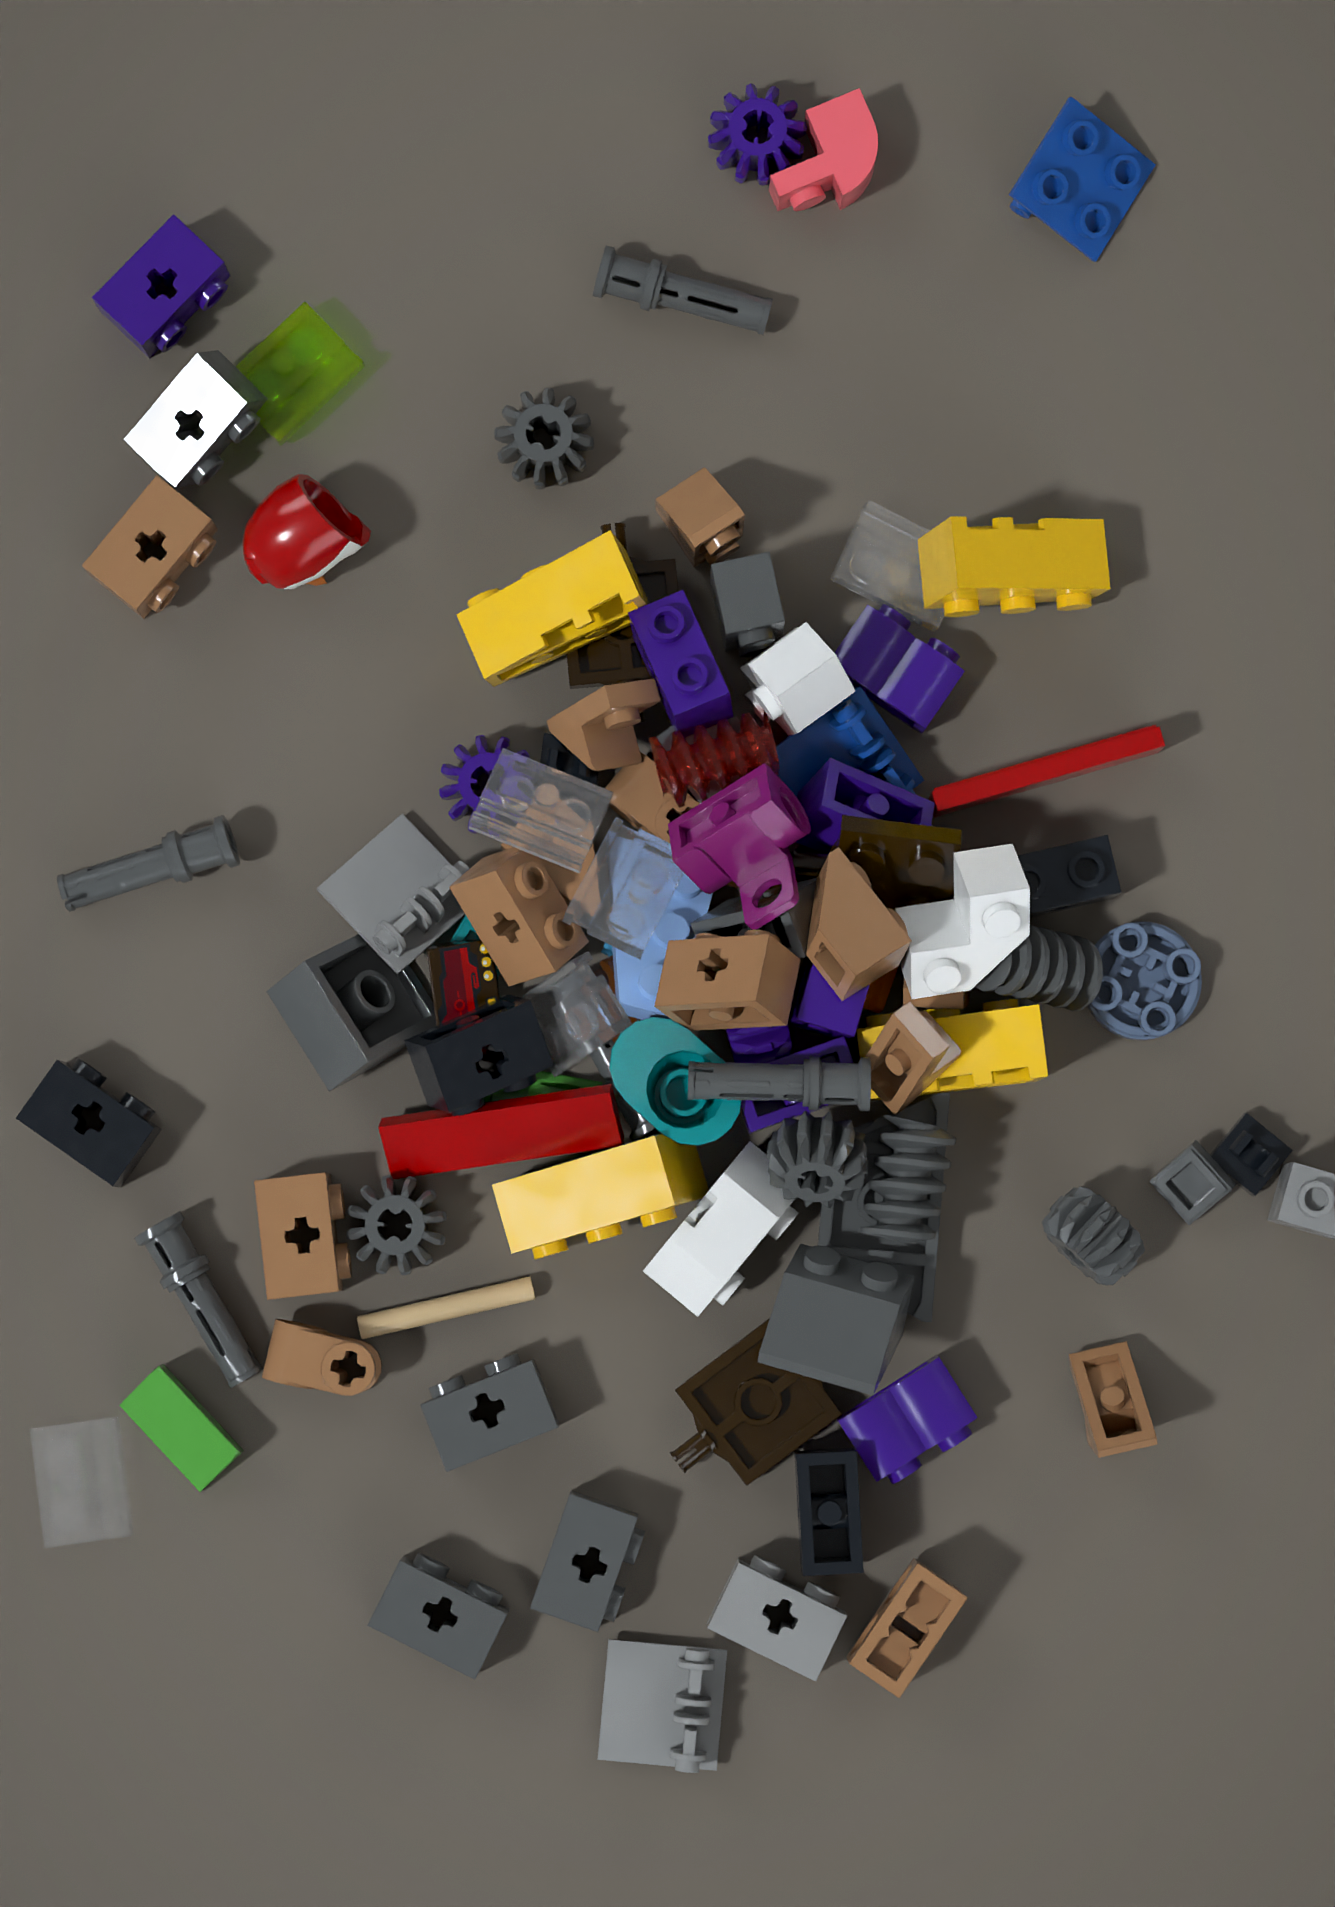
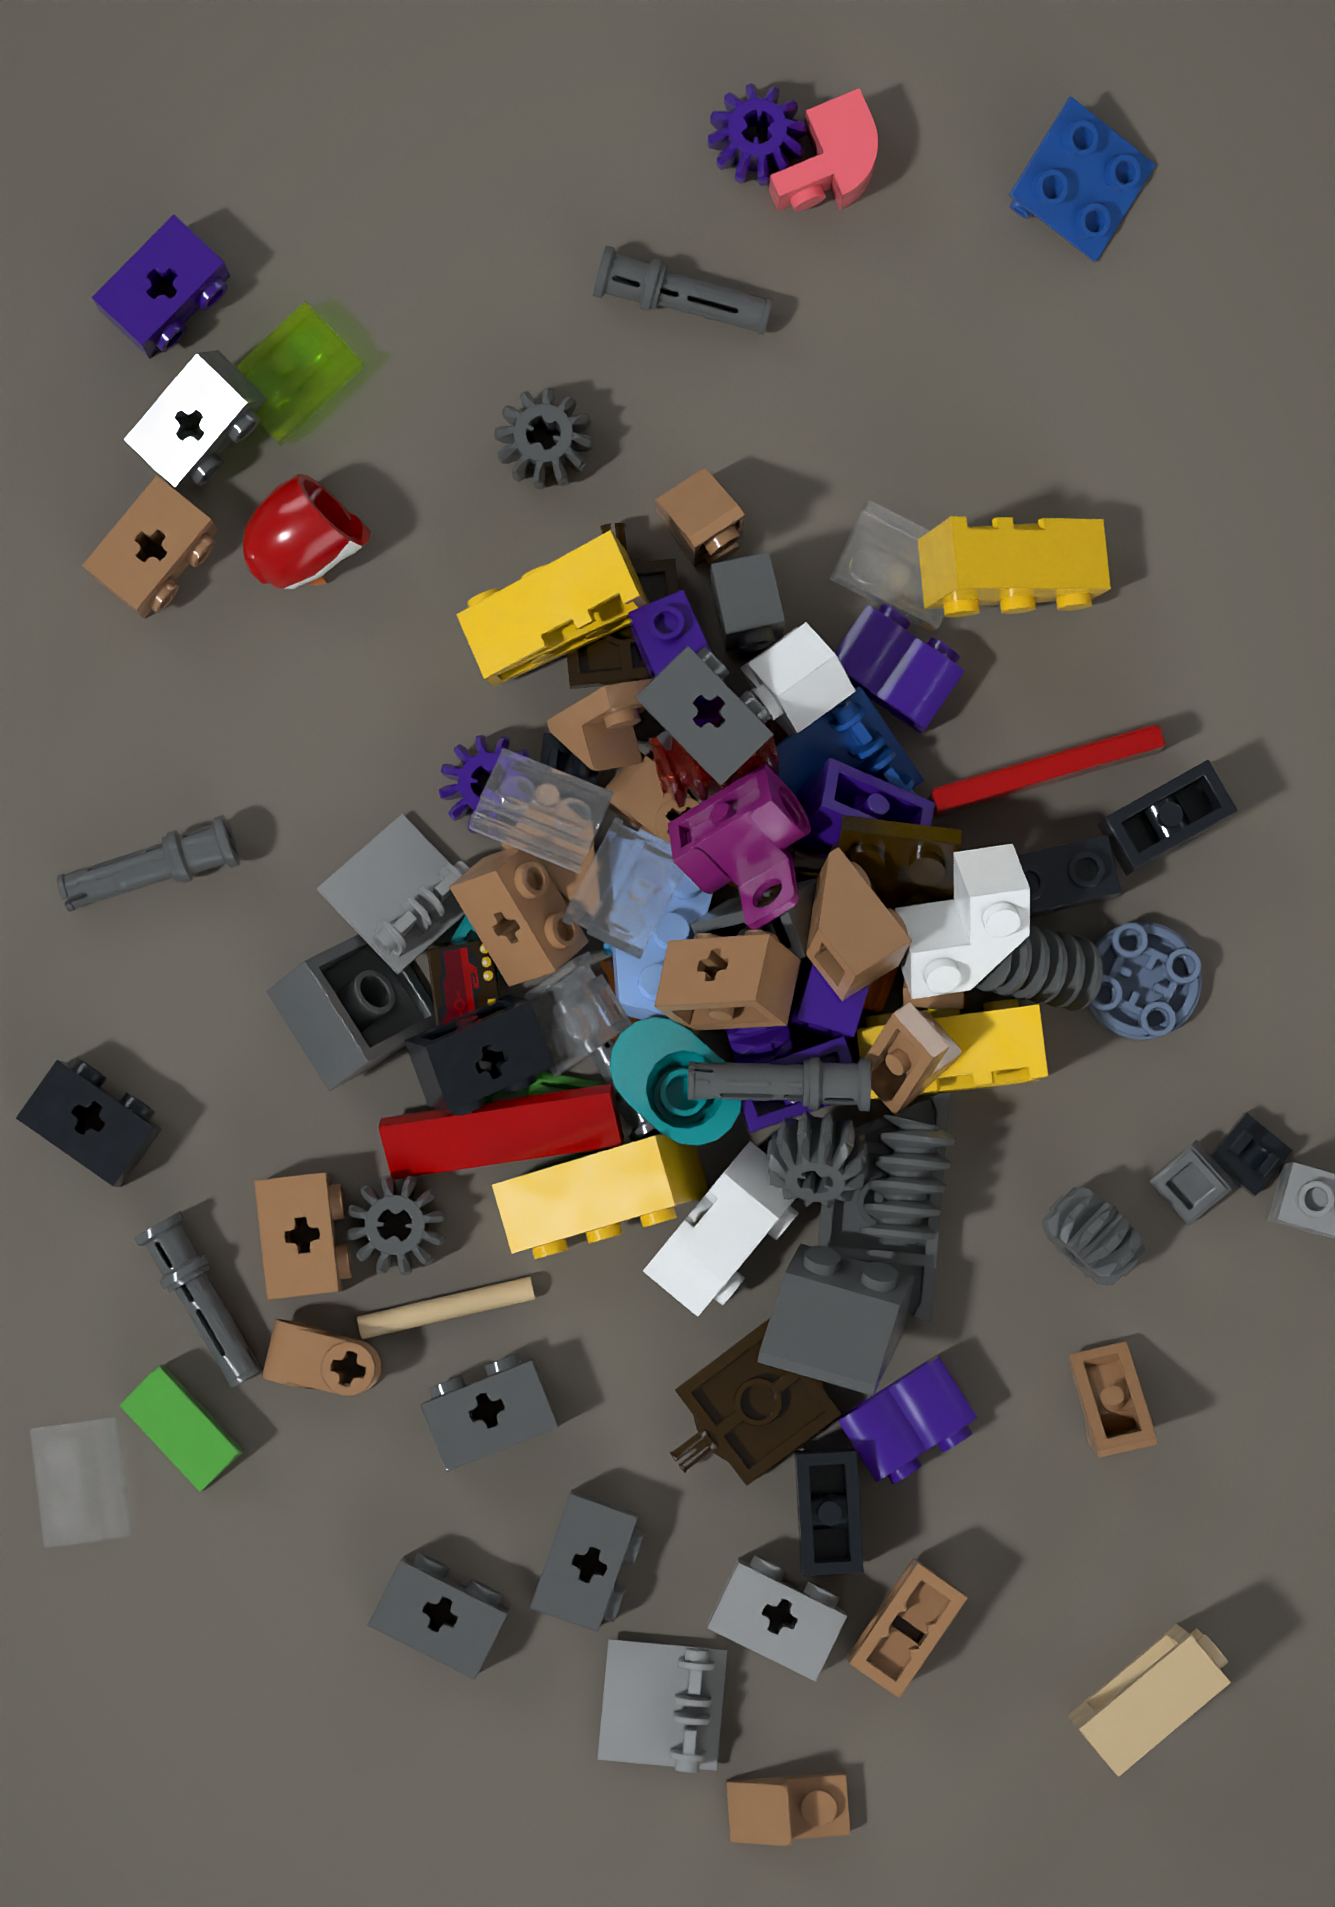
none -> dark grey brick [634,646,774,785]
none -> medium nougat slope [726,1772,851,1846]
none -> tan window [1067,1624,1231,1777]
none -> black brick [1097,760,1238,876]

